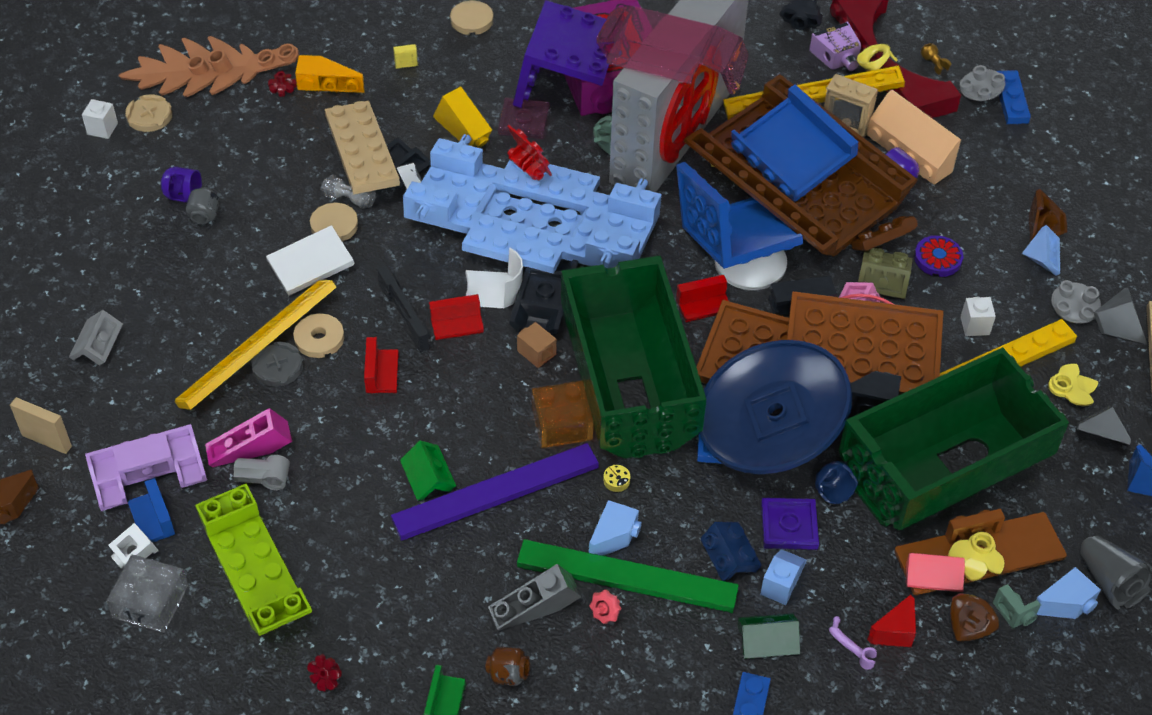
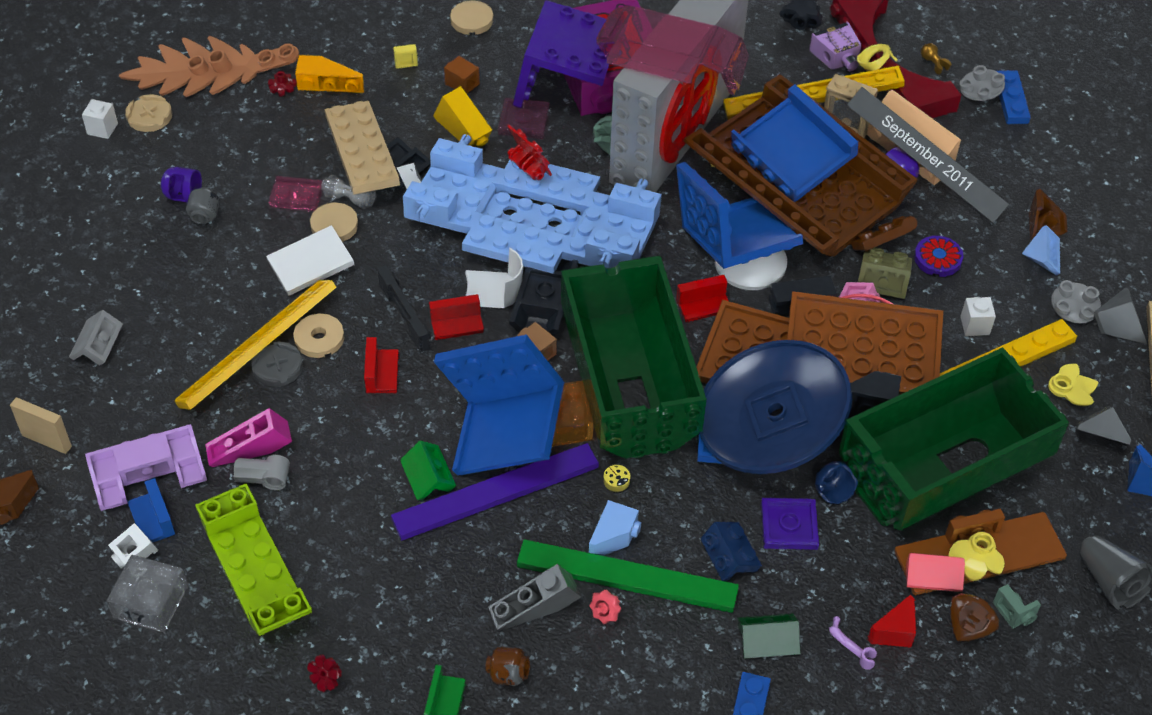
light blue slope [760,549,807,605] -> none
light blue slope [1036,567,1100,619] -> none
none -> clear pink plate [269,176,323,211]
none -> blue bracket [434,334,564,476]
none -> dark orange brick [444,56,480,94]
none -> dark grey tile [847,87,1009,223]

